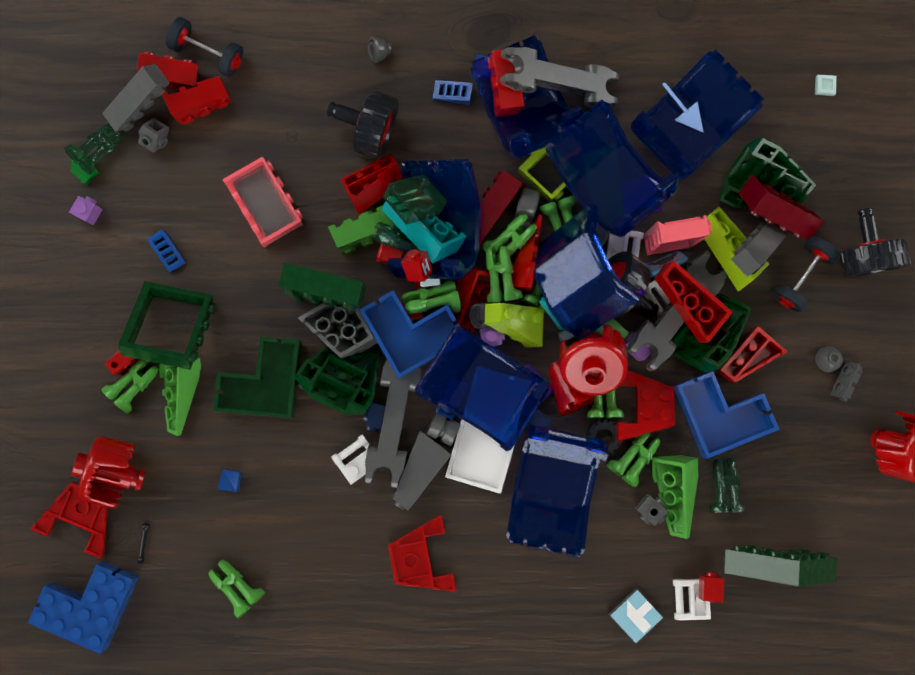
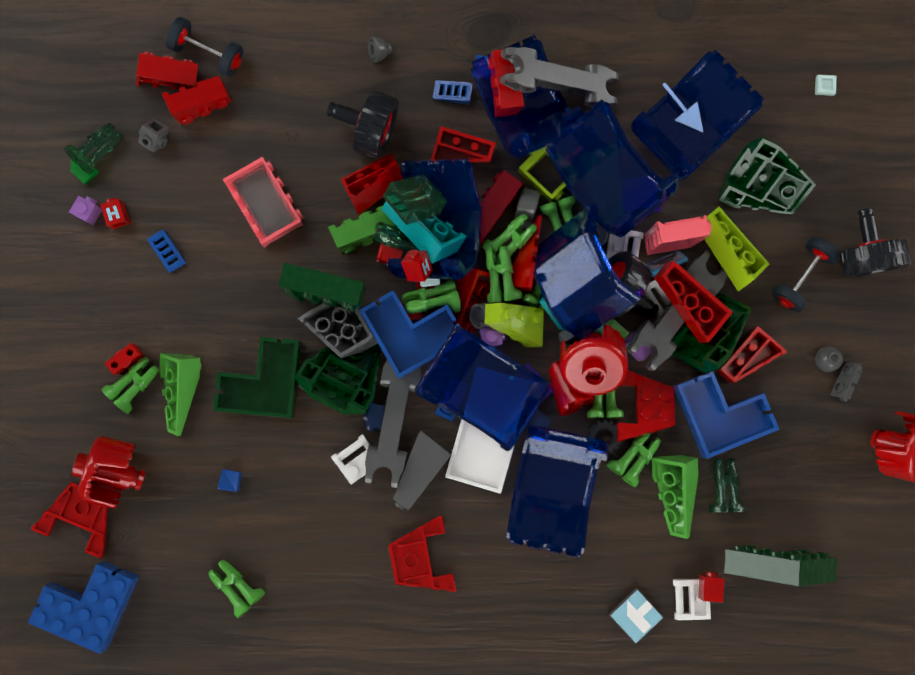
dark grey brick [102,64,169,132] -> none
dark green window [118,281,216,370] -> none
black hinge [138,523,150,564] -> none
dark grey wheel [426,412,461,446] -> none
dark grey brick [635,494,667,525] -> none
dark grey brick [731,221,787,277] -> none
dark red wedge [738,175,824,240] -> none
none -> red brick [100,198,131,229]
none -> red wedge [430,126,496,165]

